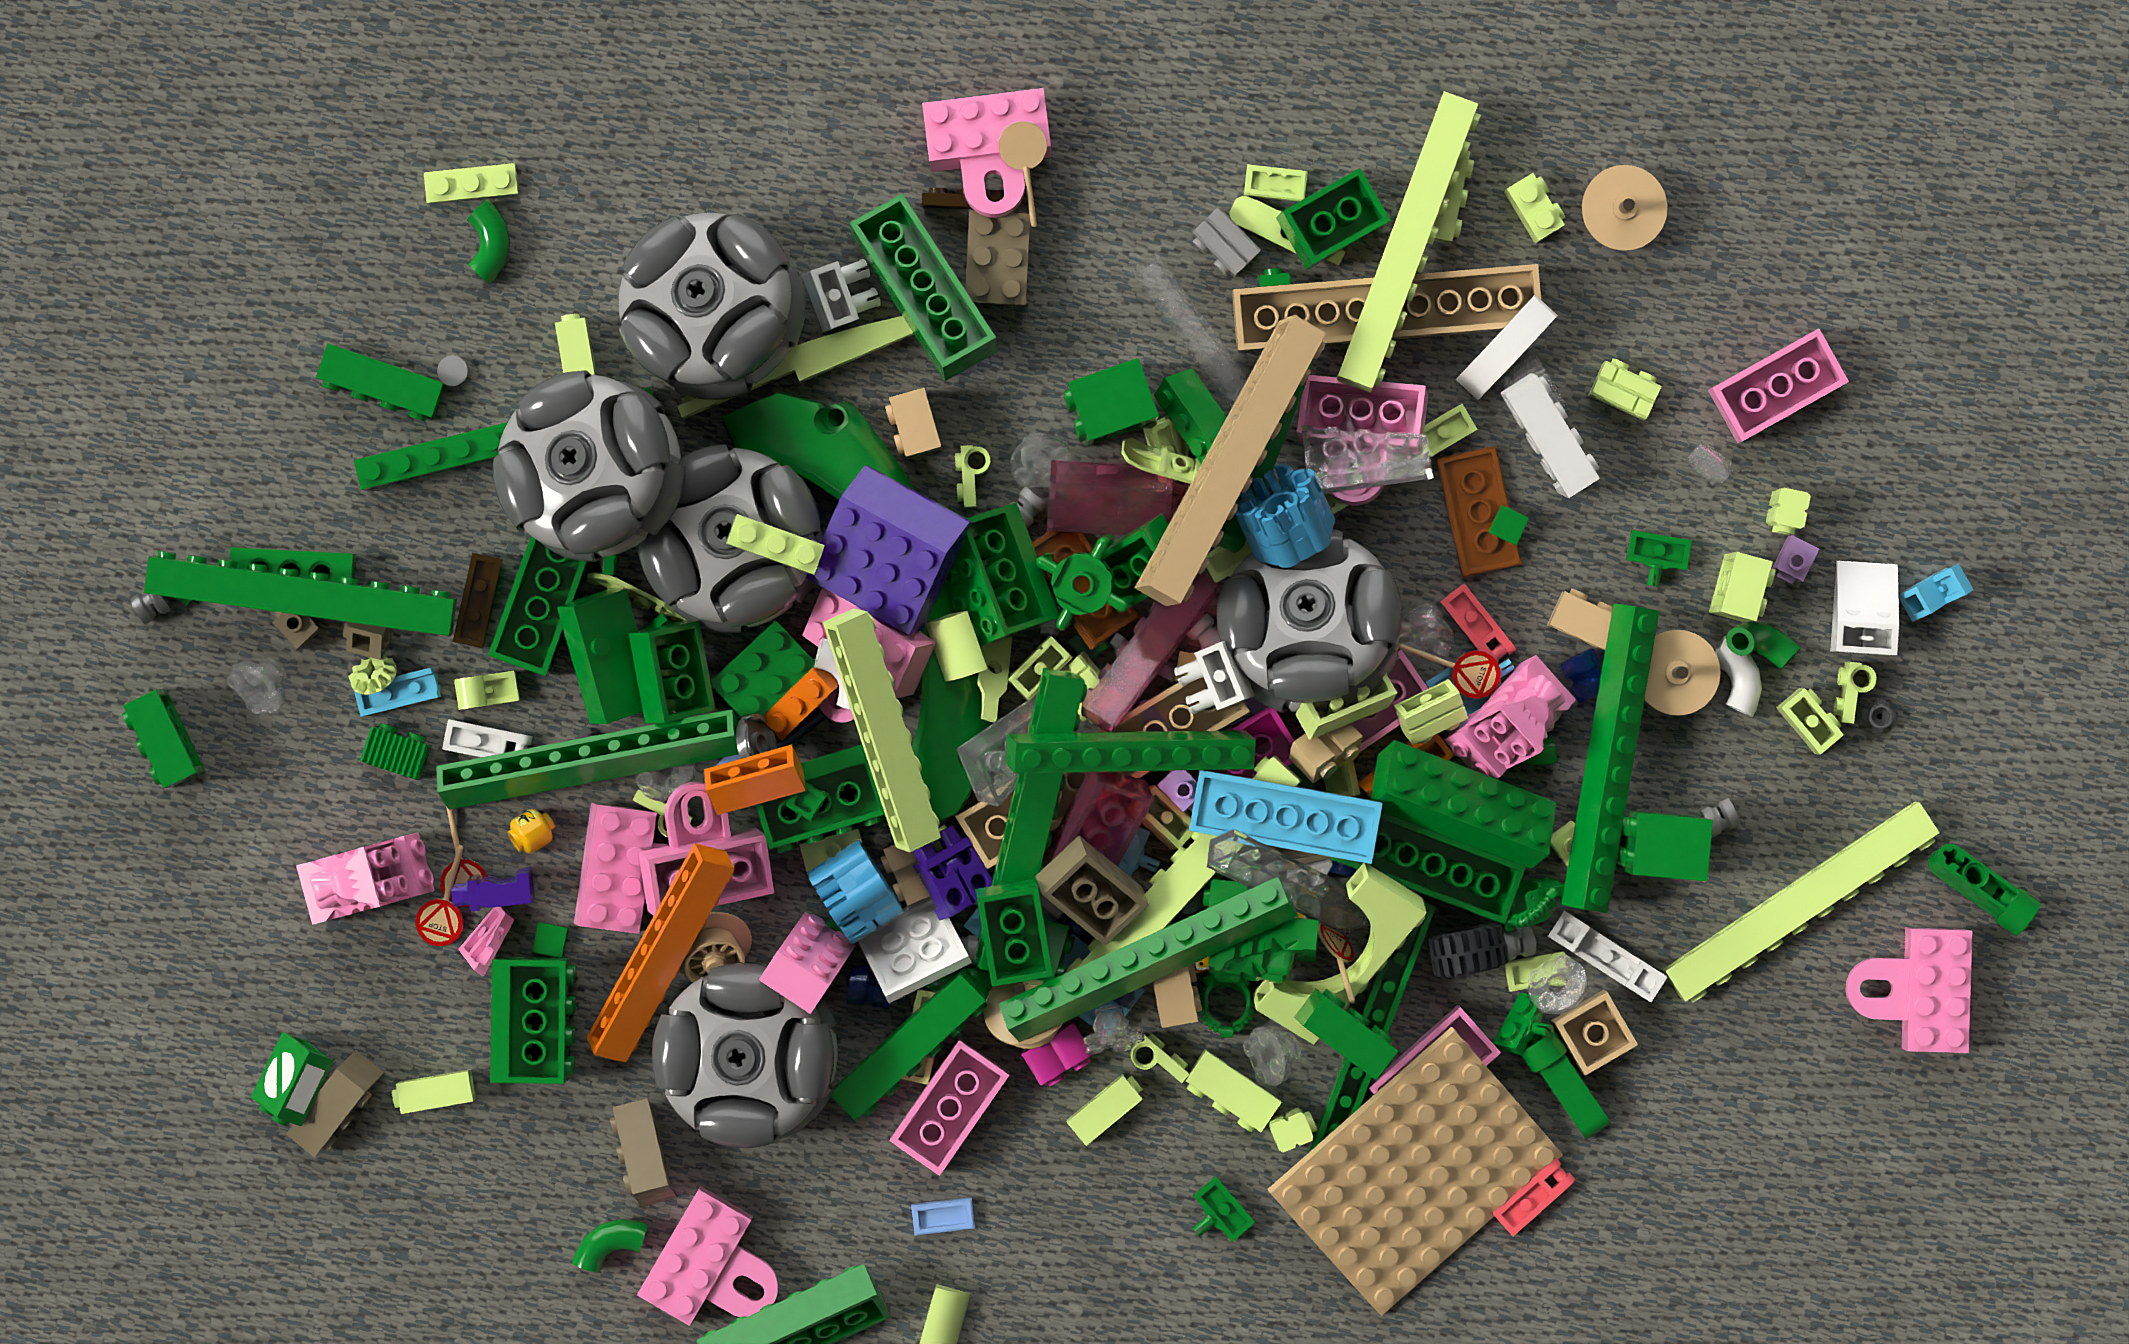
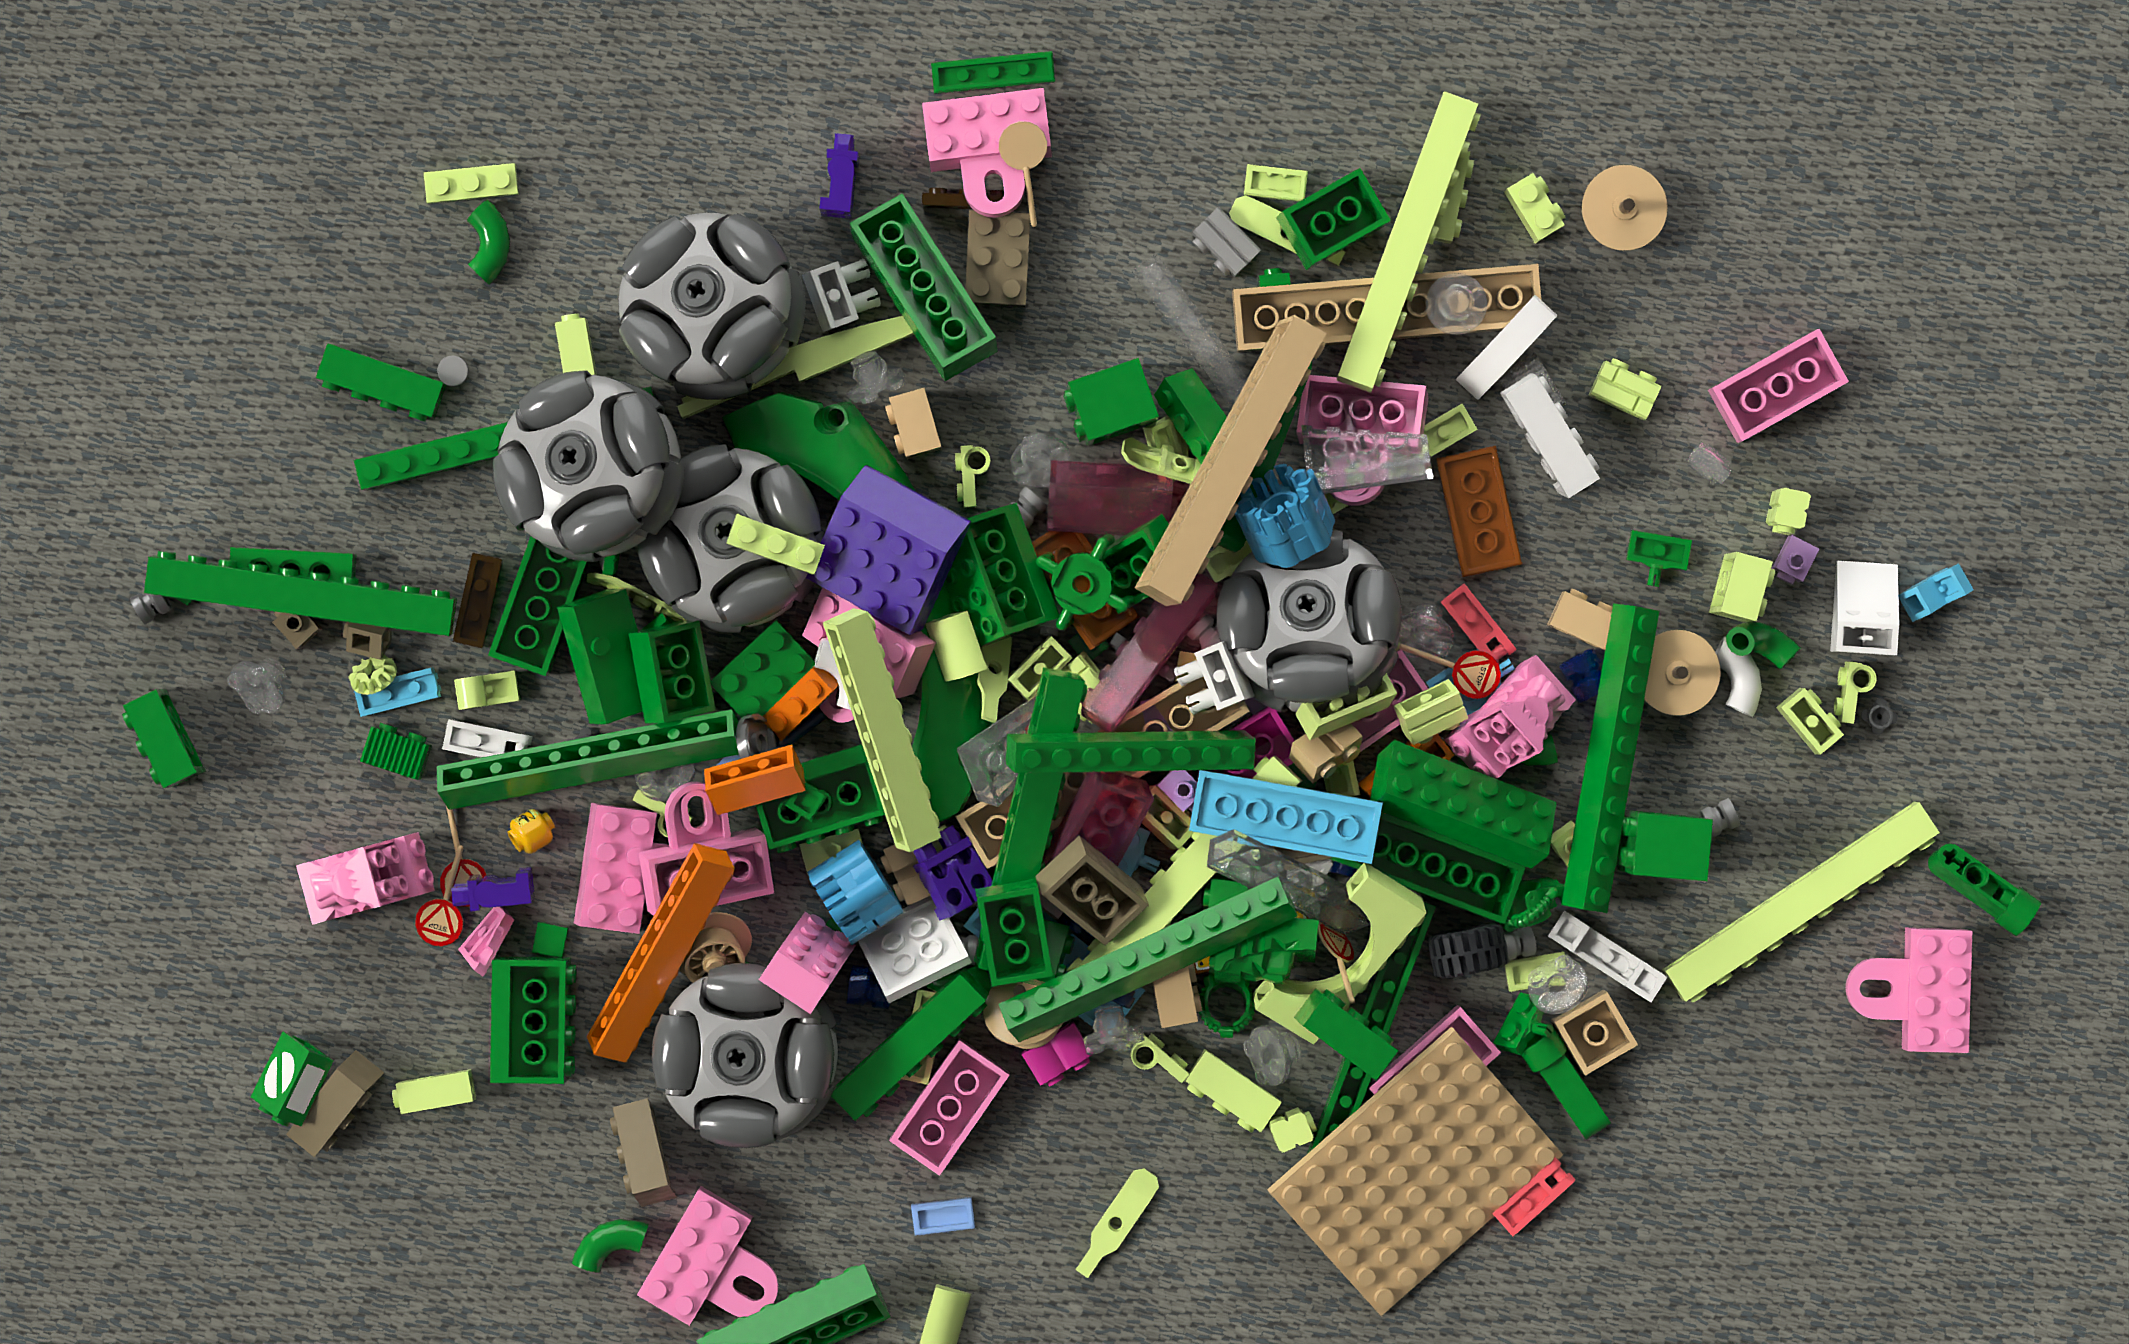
yellowish green brick [1067,1074,1143,1146] -> none
green plate [1192,1175,1255,1242] -> none
green tile [1488,505,1529,546] -> none
none -> dark purple hips [819,133,859,219]
none -> clear plate [846,351,906,404]
none -> green tile [931,51,1055,94]
none -> yellowish green piece [1076,1168,1159,1278]
none -> clear plate [1425,273,1487,335]

